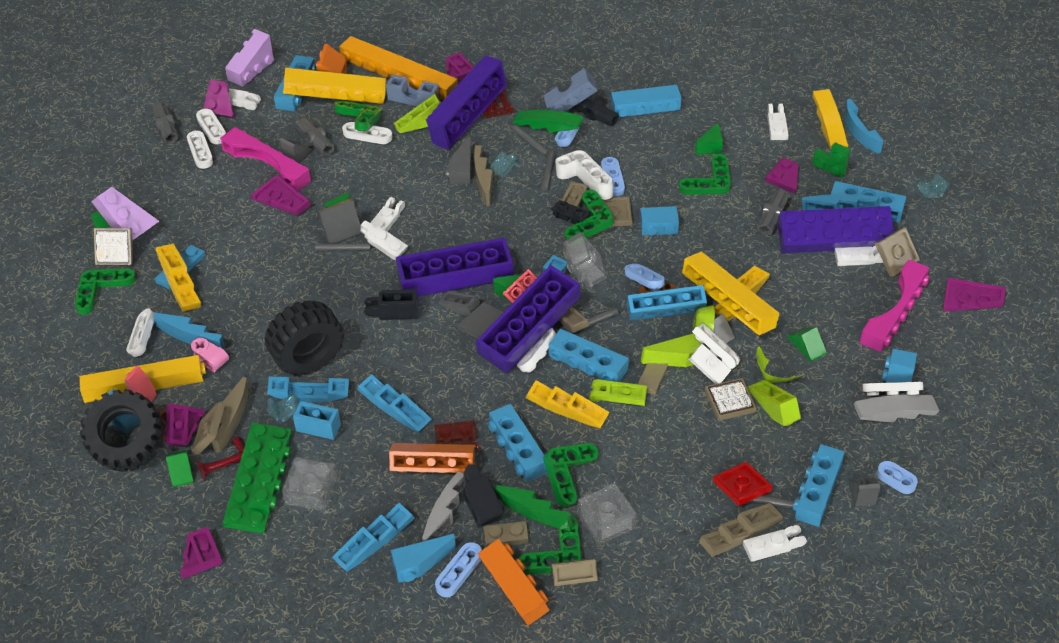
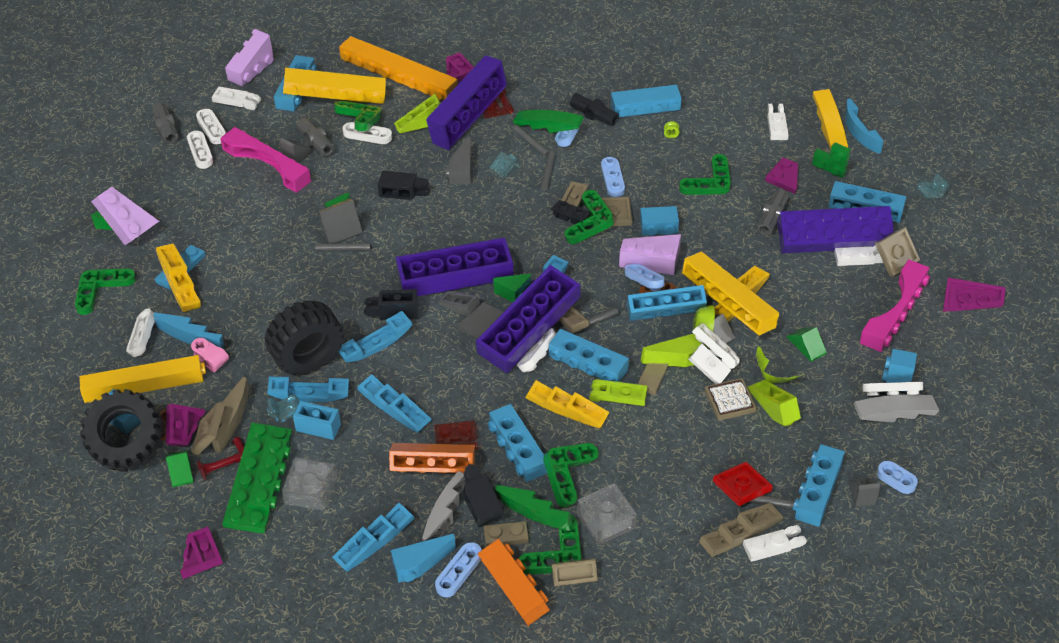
tile [94,228,133,265] -> none
coral slope [125,366,157,402] -> none
magenta wing [203,80,235,118] -> none
magenta wing [250,175,311,216] -> none
orange slope [316,44,347,74] -> none
white hinge [360,221,408,260] -> none
white hinge [371,197,405,232] -> none
sand blue arch [386,75,440,107] -> none
dark tan slope [474,145,493,206] -> none
coral slope [503,269,537,303] -> none
sand blue arch [544,68,598,112] -> none
white beam [555,150,613,200] -> none
clear brick [563,232,608,288] -> none
green slope [695,124,723,155] -> none
dark azure slope [802,194,879,210] -> none
none -> dark azure slope [337,311,412,362]
none -> black hinge [378,170,430,200]
none -> lavender wedge [619,234,681,275]
none -> lime bush [664,121,679,138]

